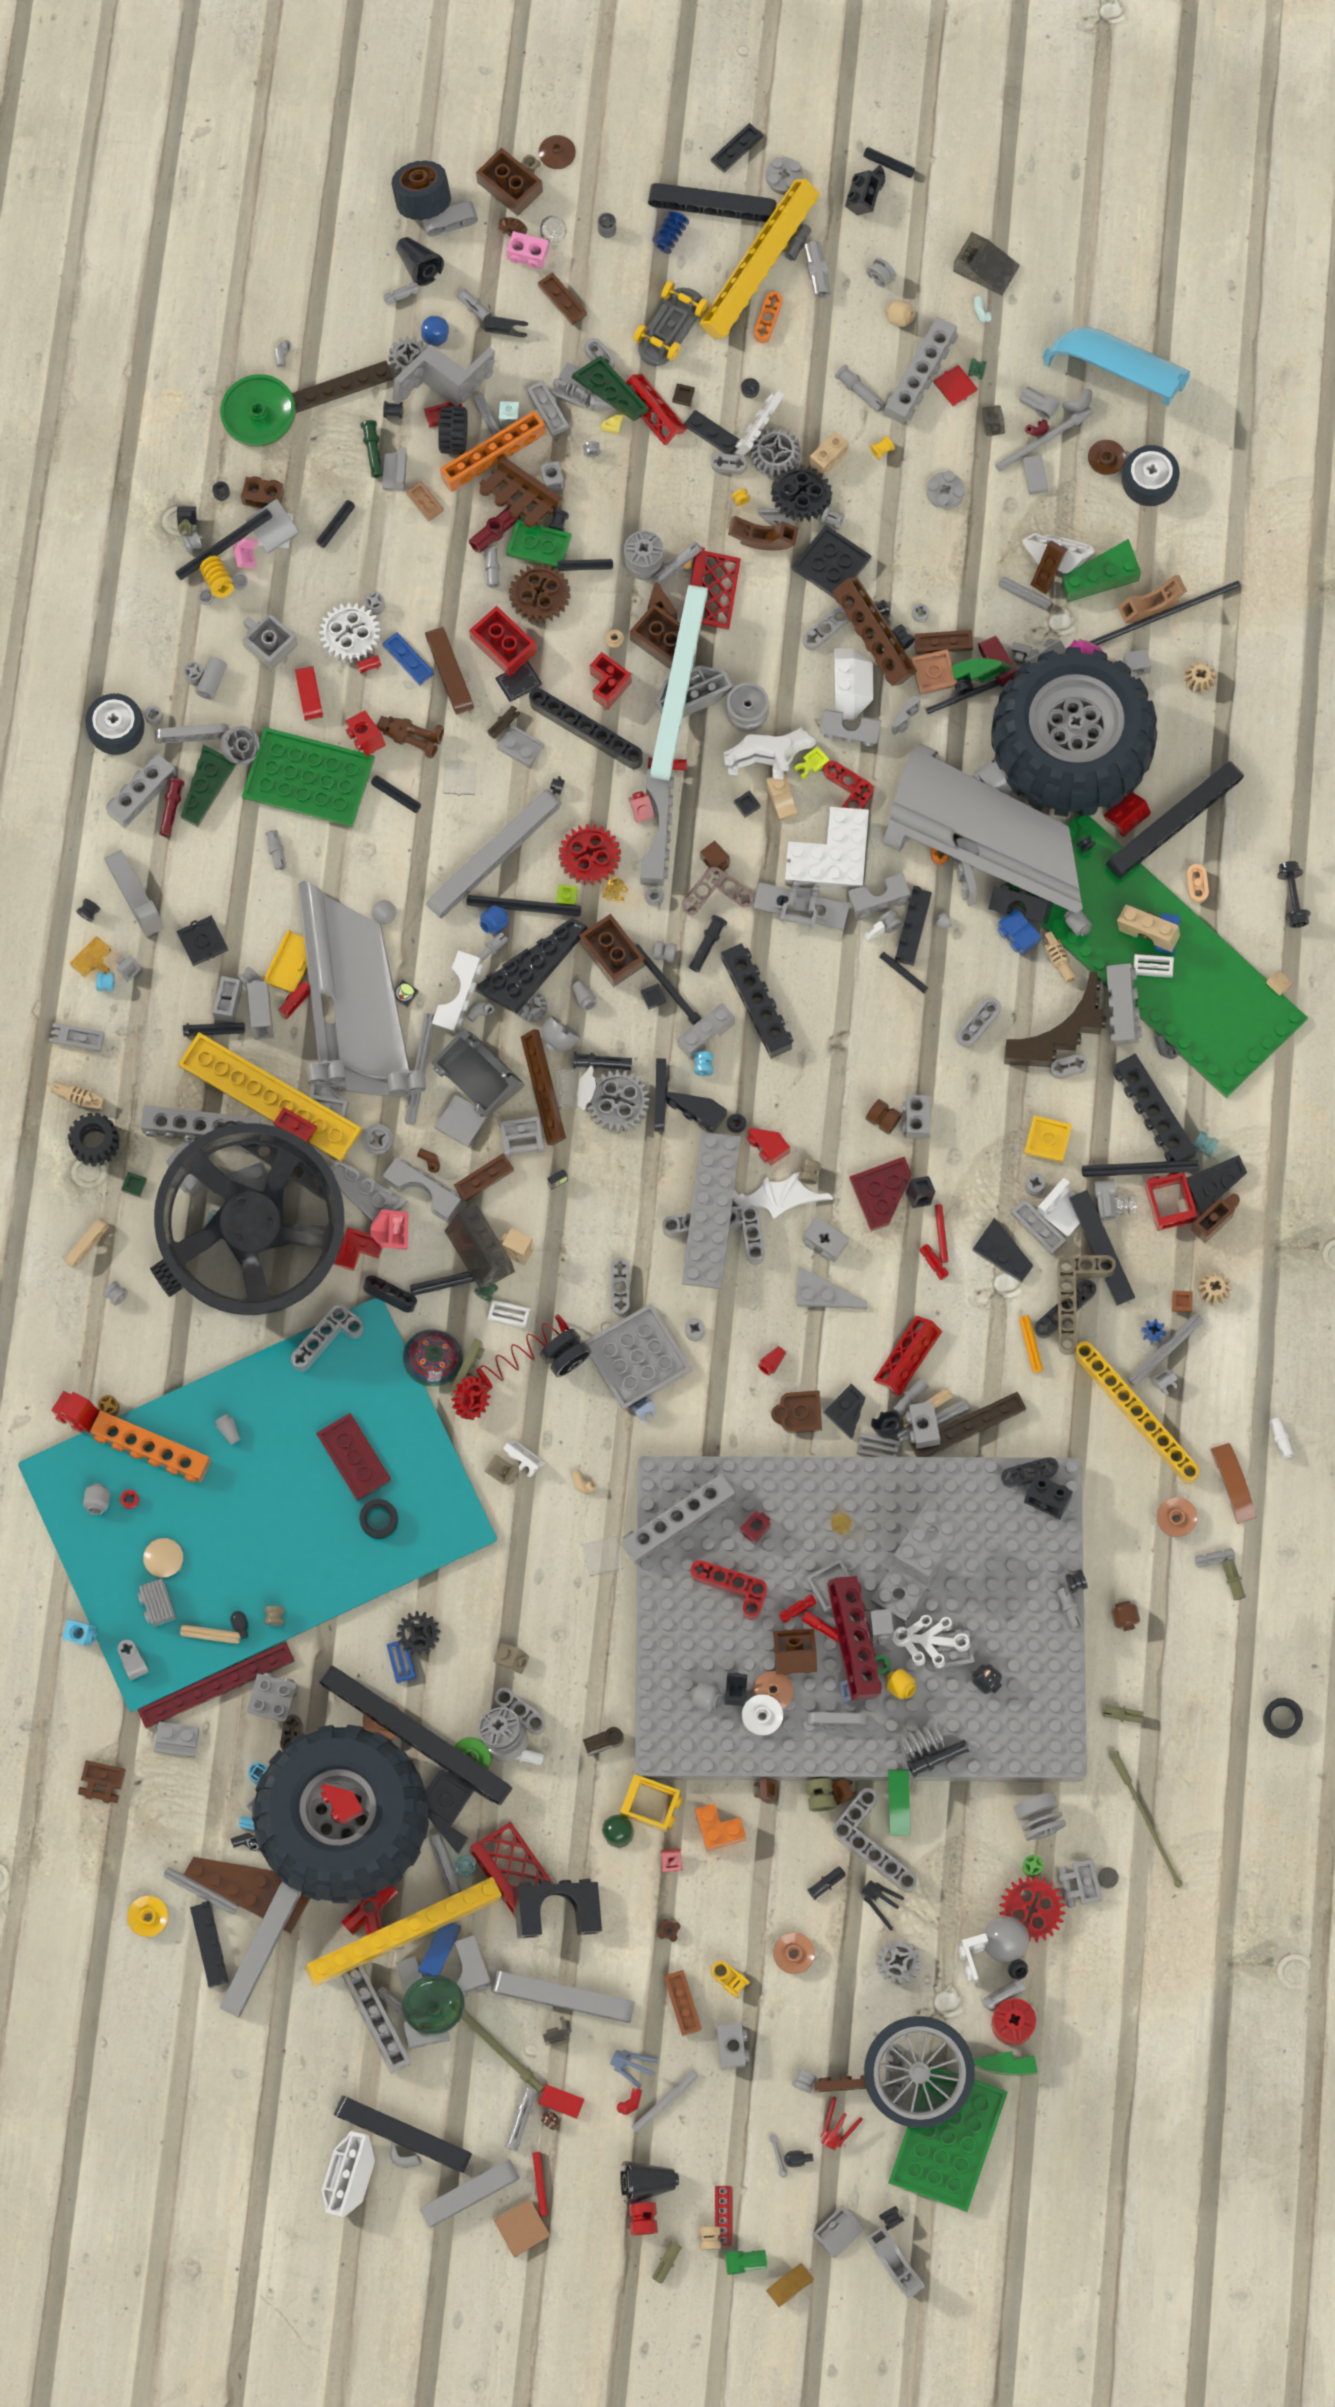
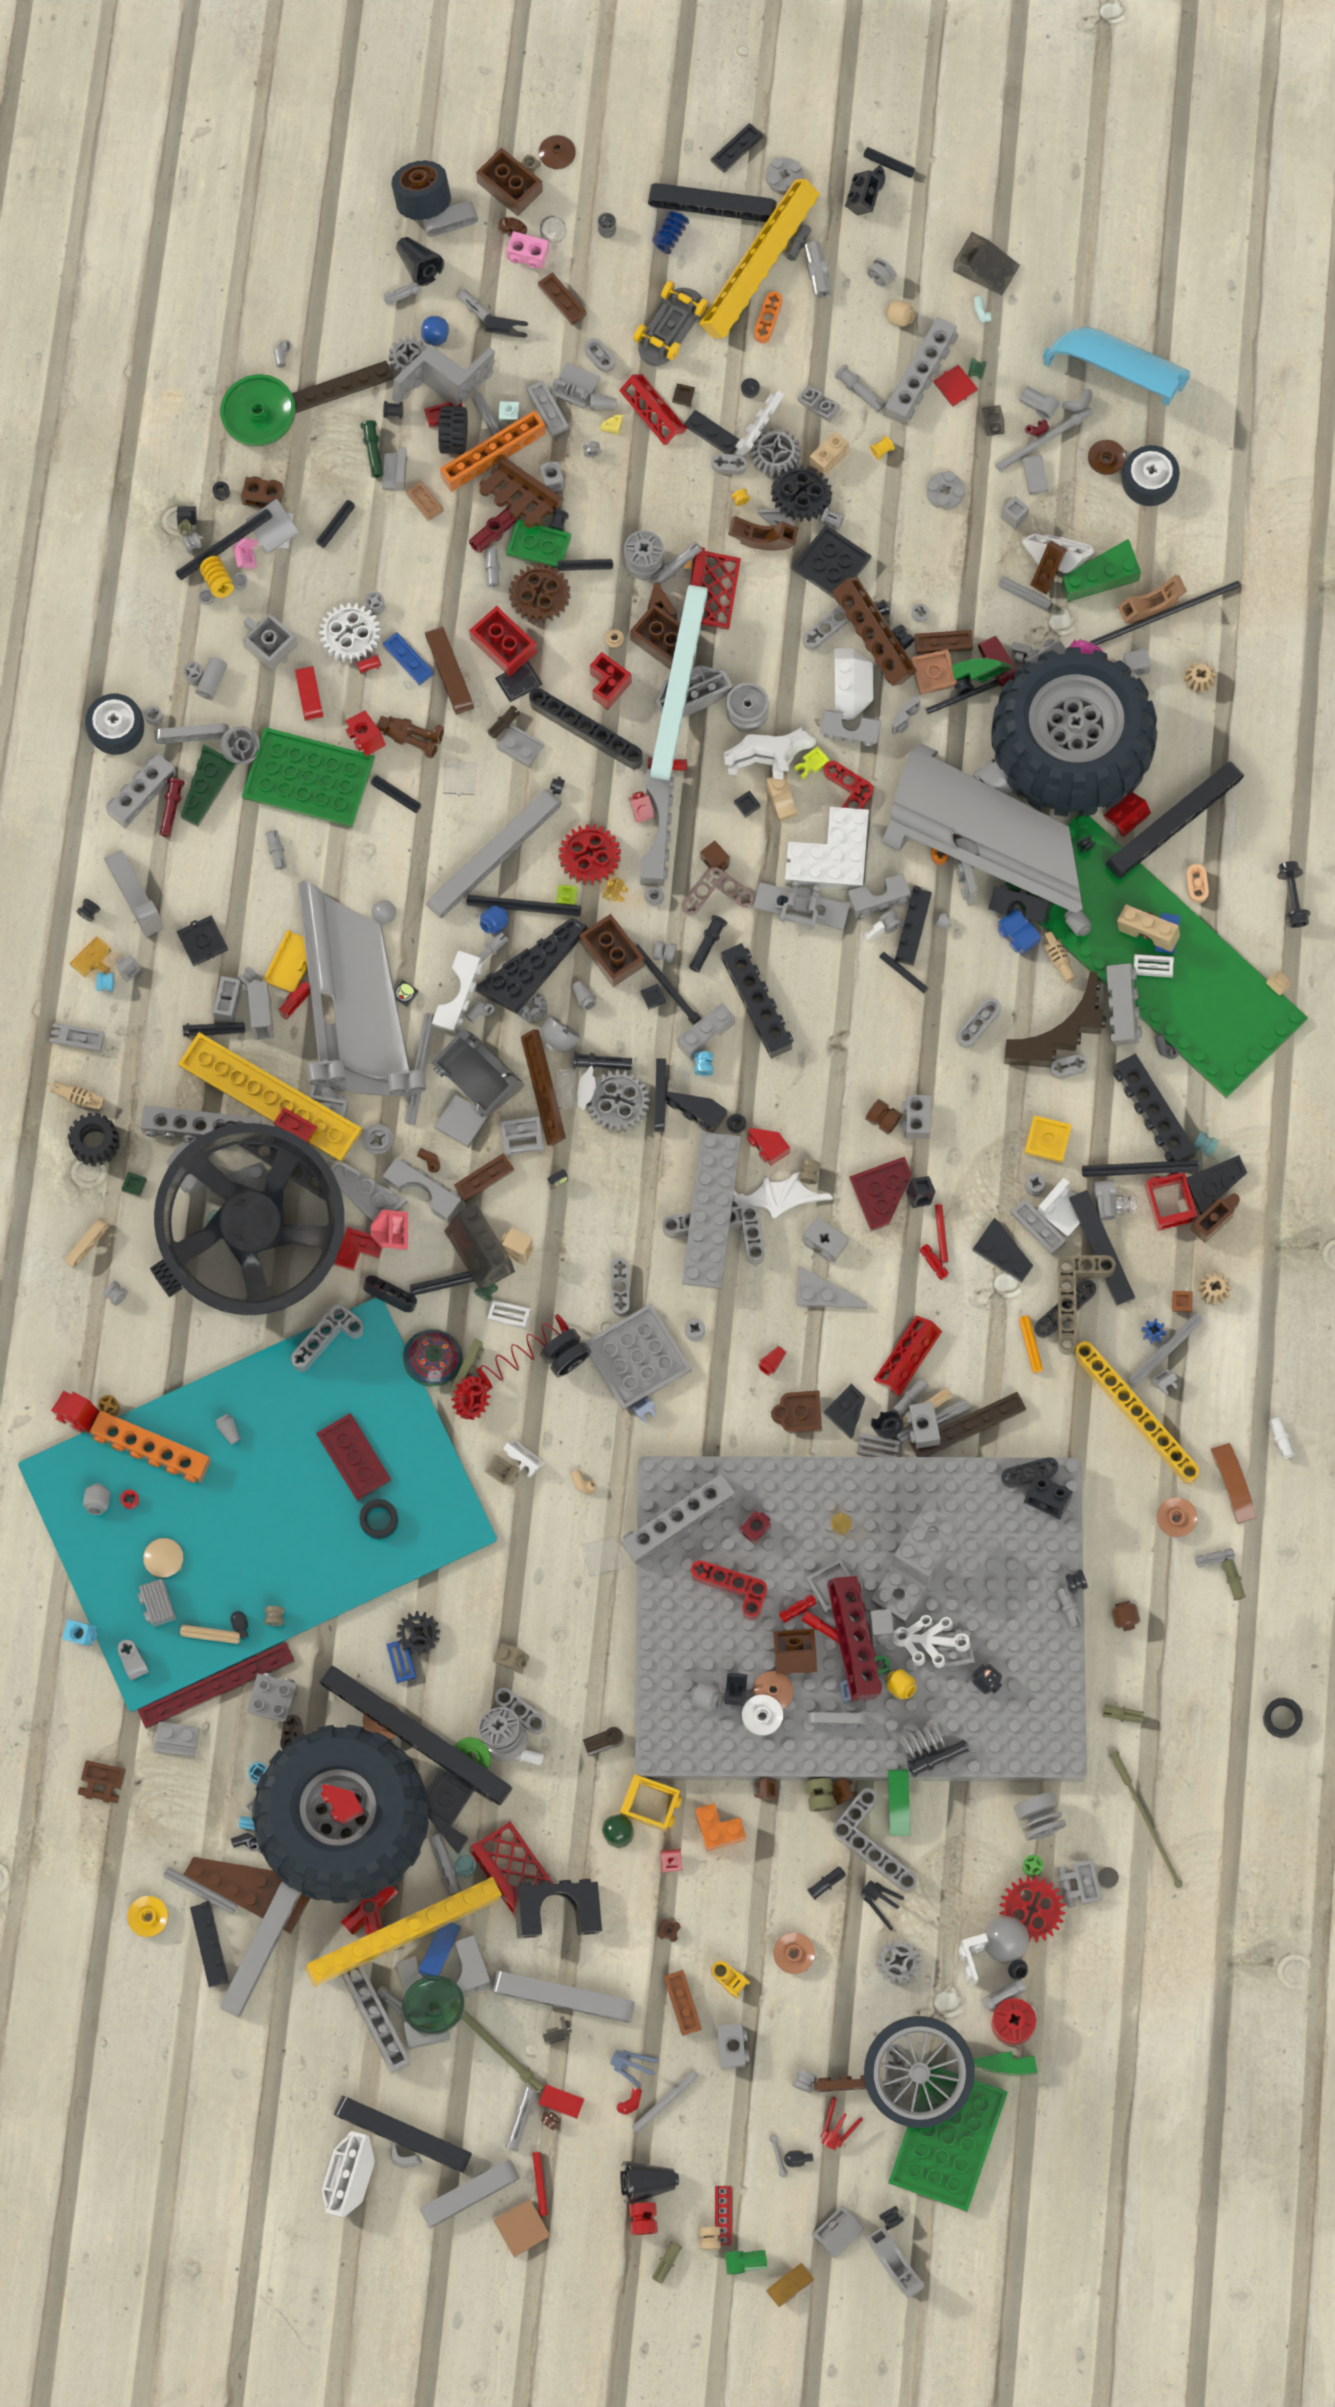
dark green wing [572,356,649,421] -> none
none -> light grey slope [797,385,840,422]
none -> light grey brick [1001,496,1029,530]

